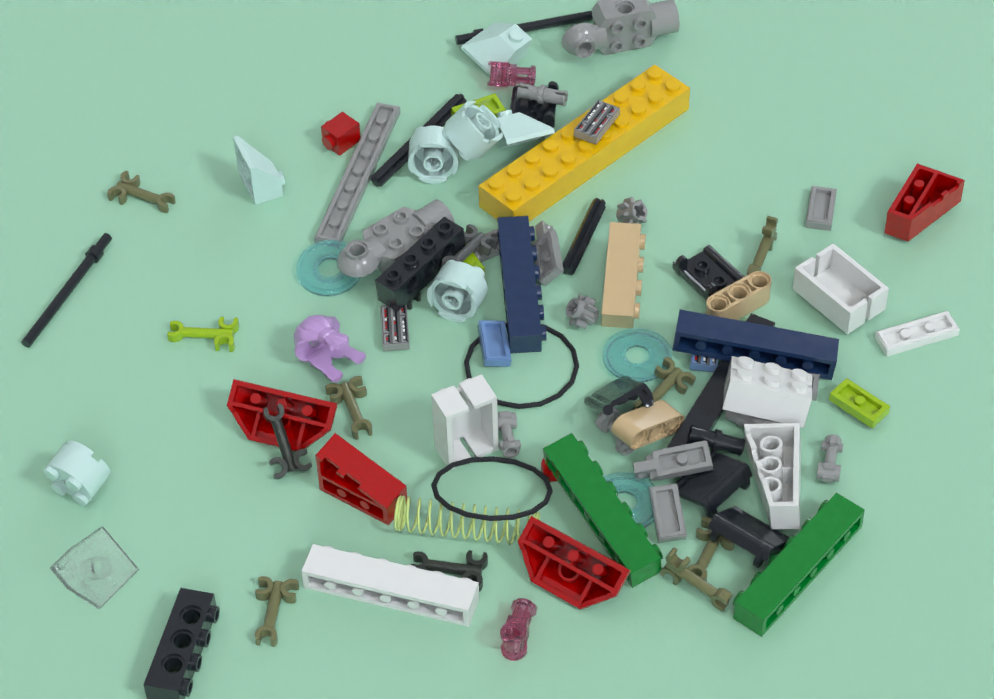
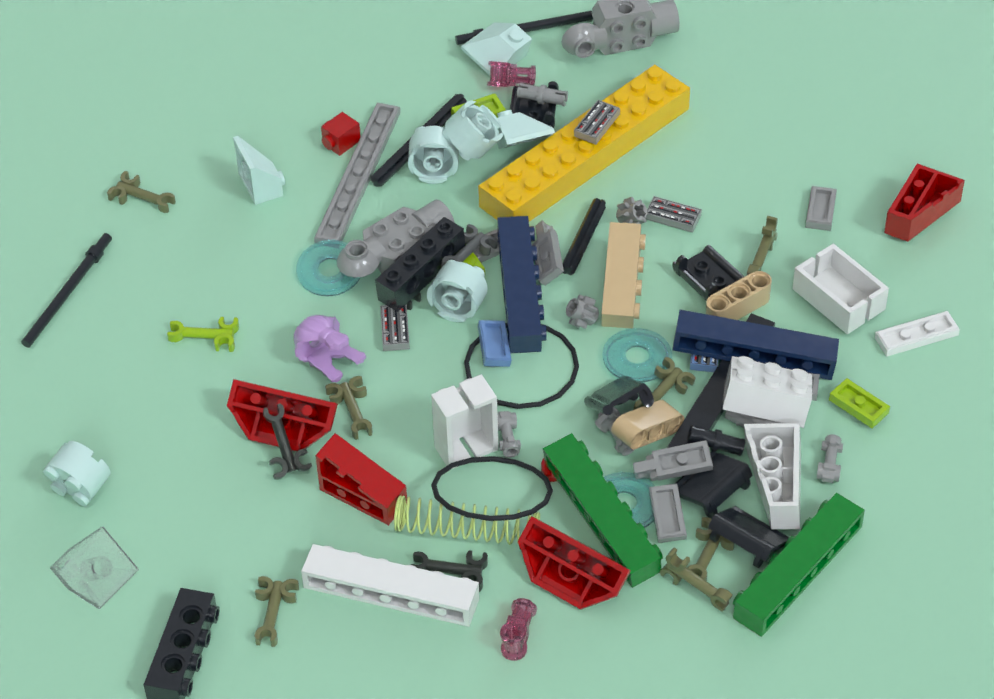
none -> tile [645,196,702,232]

